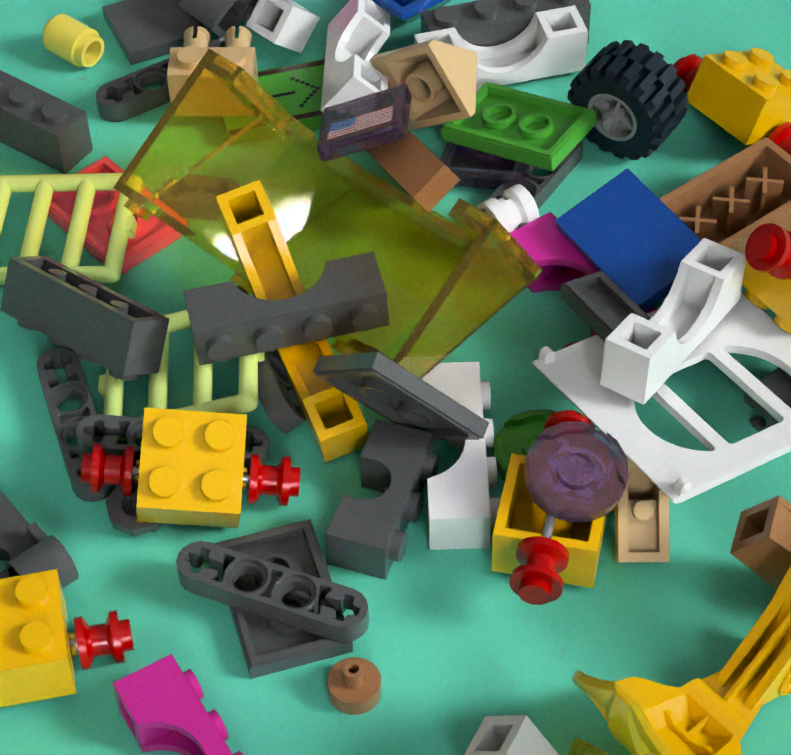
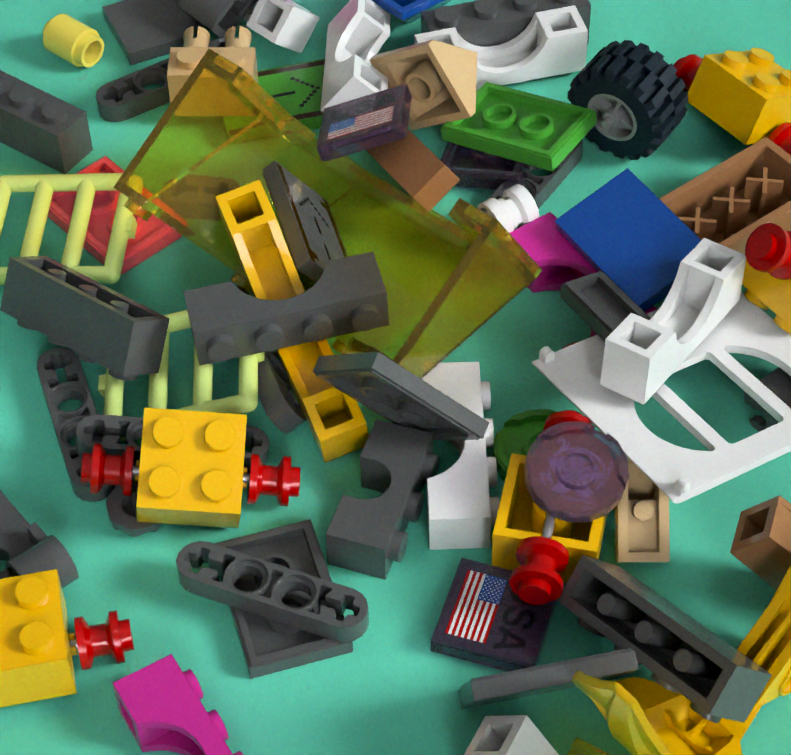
medium nougat tile [327,657,382,715] -> none
none -> dark grey tile [263,161,348,283]
none -> tile [431,558,558,672]
none -> dark grey tile [458,648,639,709]
none -> dark grey brick [557,555,772,723]

